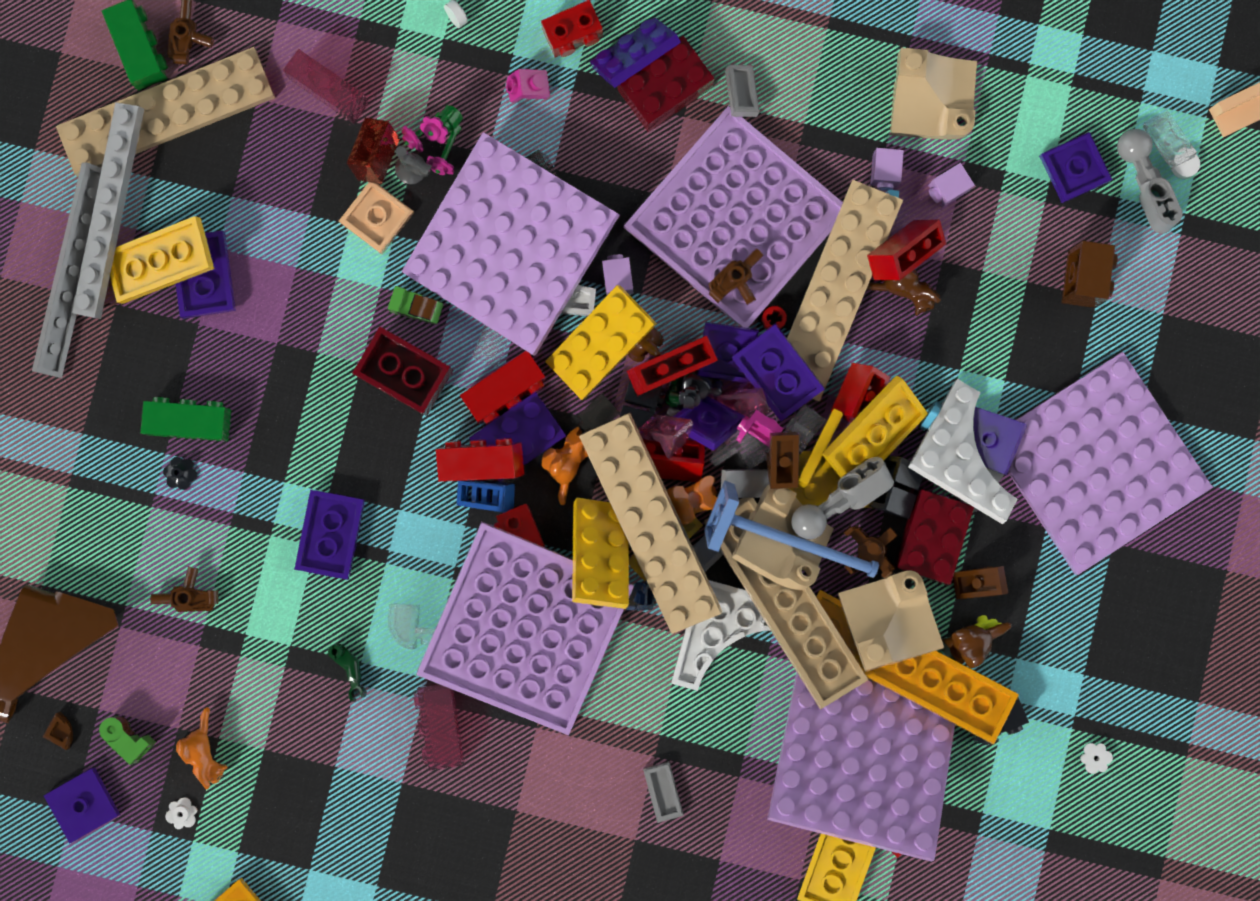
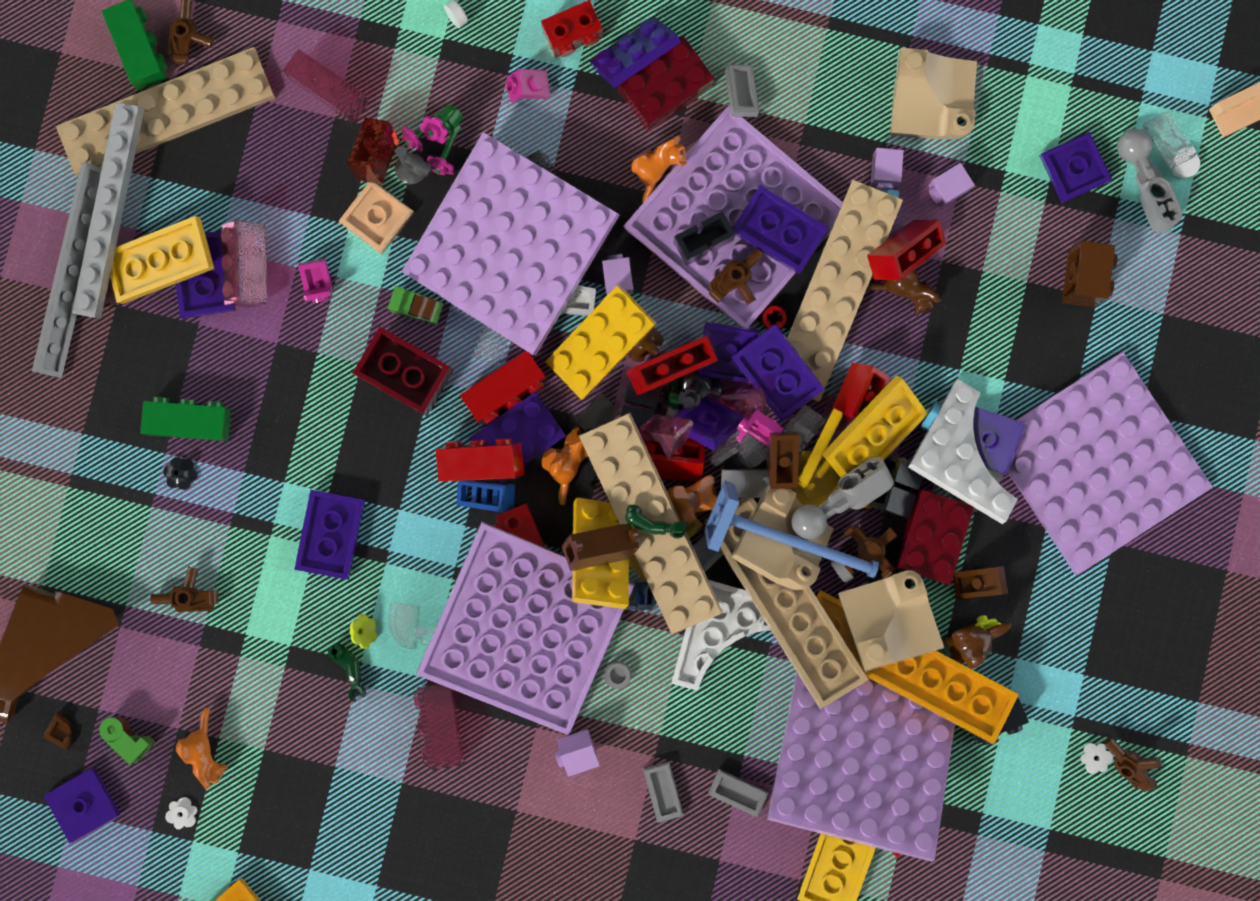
none -> clear pink brick [221,220,268,307]
none -> dark pink bracket [298,258,333,303]
none -> neon yellow plant [350,614,377,649]
none -> lavender brick [555,729,599,777]
none -> reddish brown brick [562,523,639,571]
none -> light grey tile [604,661,631,689]
none -> dark green arm [625,505,686,539]
none -> orange animal [631,135,688,203]
none -> black piece [673,211,736,266]
none -> light grey tile [708,769,769,817]
none -> dark purple plate [733,185,829,274]
none -> light grey tile [830,560,854,583]
none -> reddish brown piece [1103,736,1162,792]

